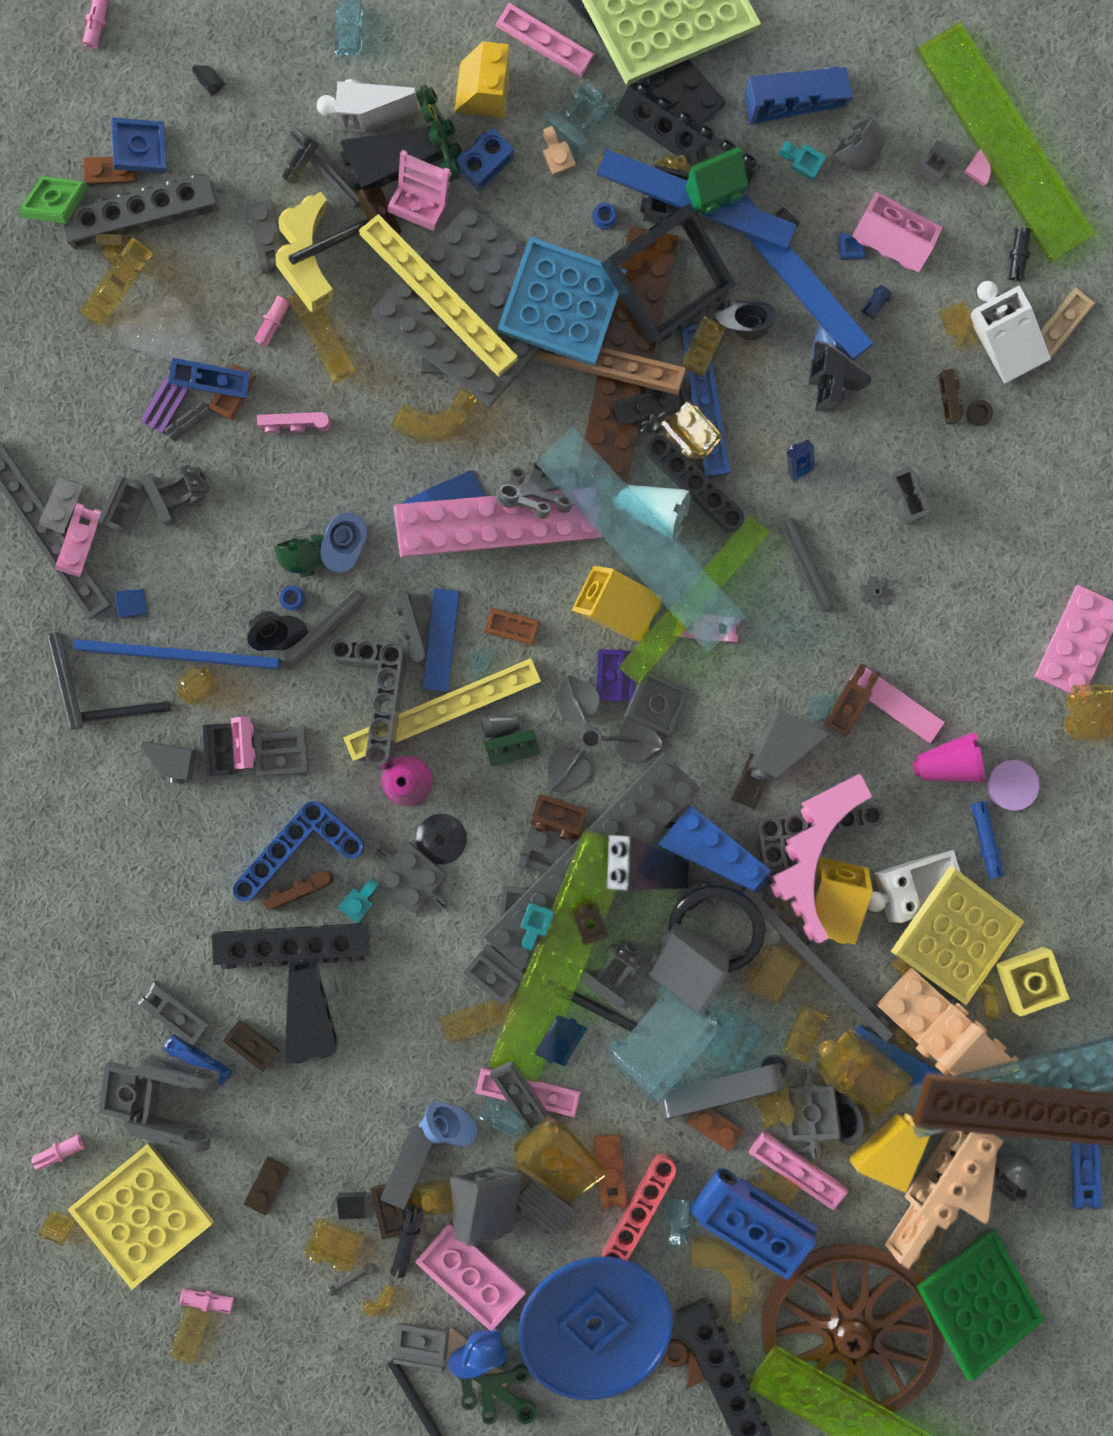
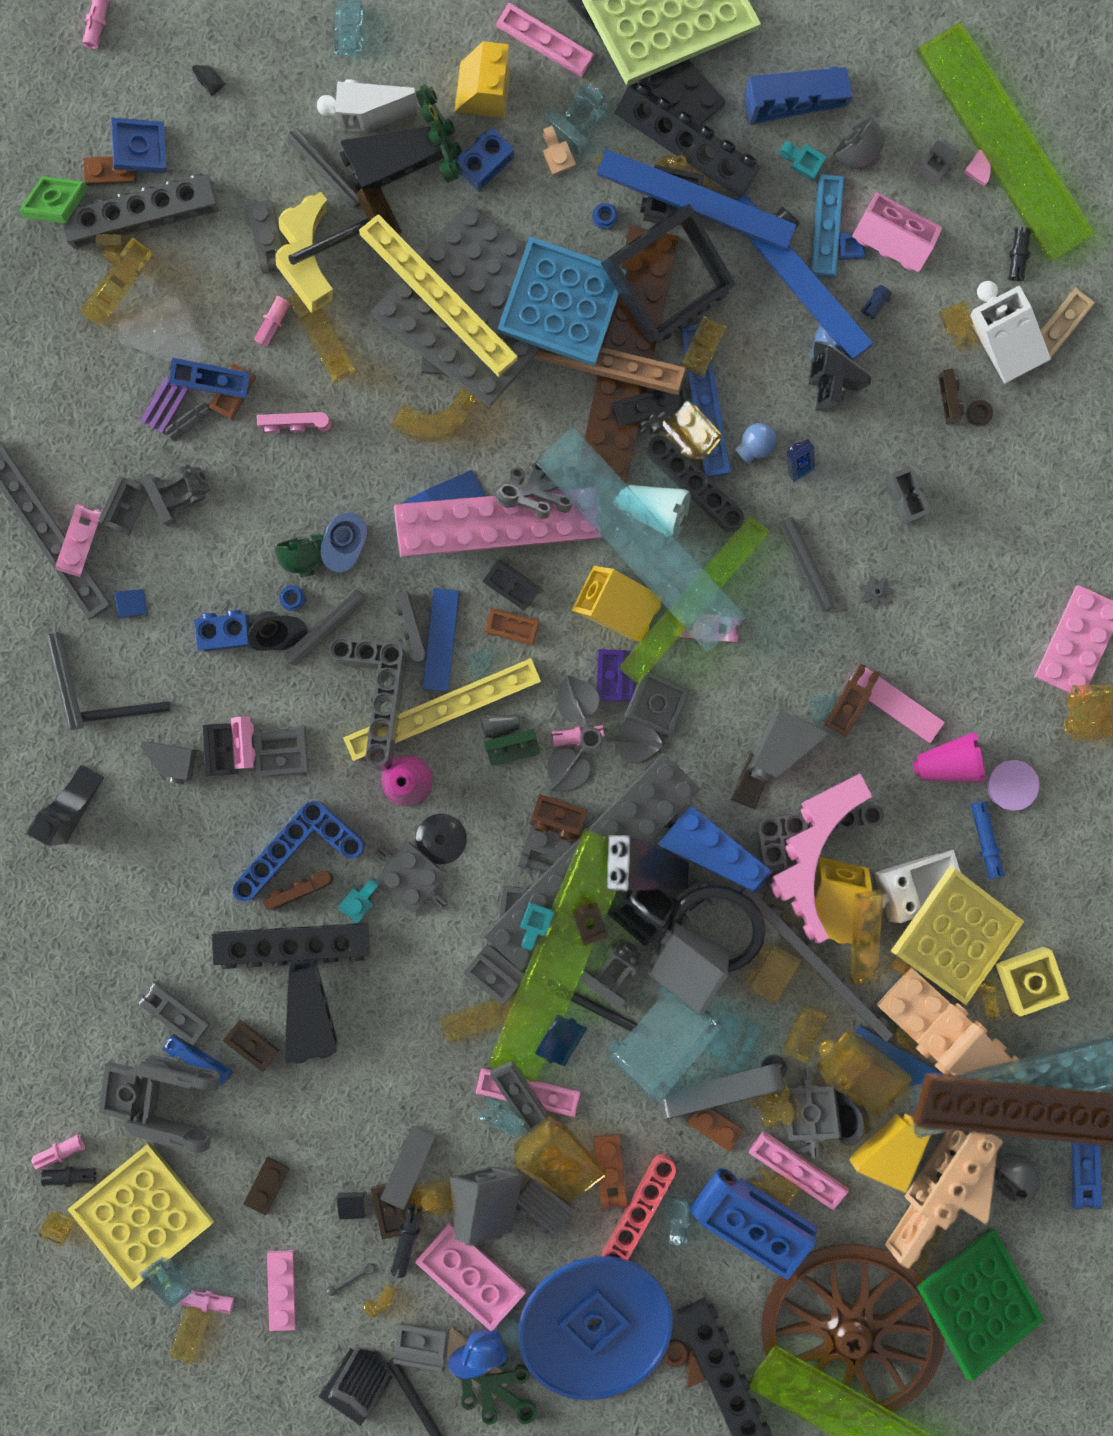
light grey plate [39,477,83,534] -> none
blue tile [73,639,282,670] -> none
clear yellow head [176,667,215,705] -> none
black axle [282,136,319,184] -> none
clear yellow bracket [303,1218,365,1272] -> none
bright pink plate [388,150,451,231] -> none
medium blue piece [419,1101,478,1146] -> none
green slope [685,147,748,215] -> none
clear yellow arch [690,1236,753,1323] -> none
black piece [715,300,777,340] -> none
none -> black arch [26,765,104,847]
none -> black pin [41,1167,96,1187]
none -> clear light blue slope [140,1257,192,1309]
none -> blue brick [194,610,250,652]
none -> bright pink plate [267,1250,296,1331]
none -> black piece [318,1348,393,1426]
none -> black hinge [482,559,542,611]
none -> bright pink pin [552,725,604,747]
none -> black piece [606,889,674,946]
none -> medium blue piece [735,423,777,464]
none -> dark azure tile [811,174,845,278]
none -> clear yellow tile [850,889,884,984]

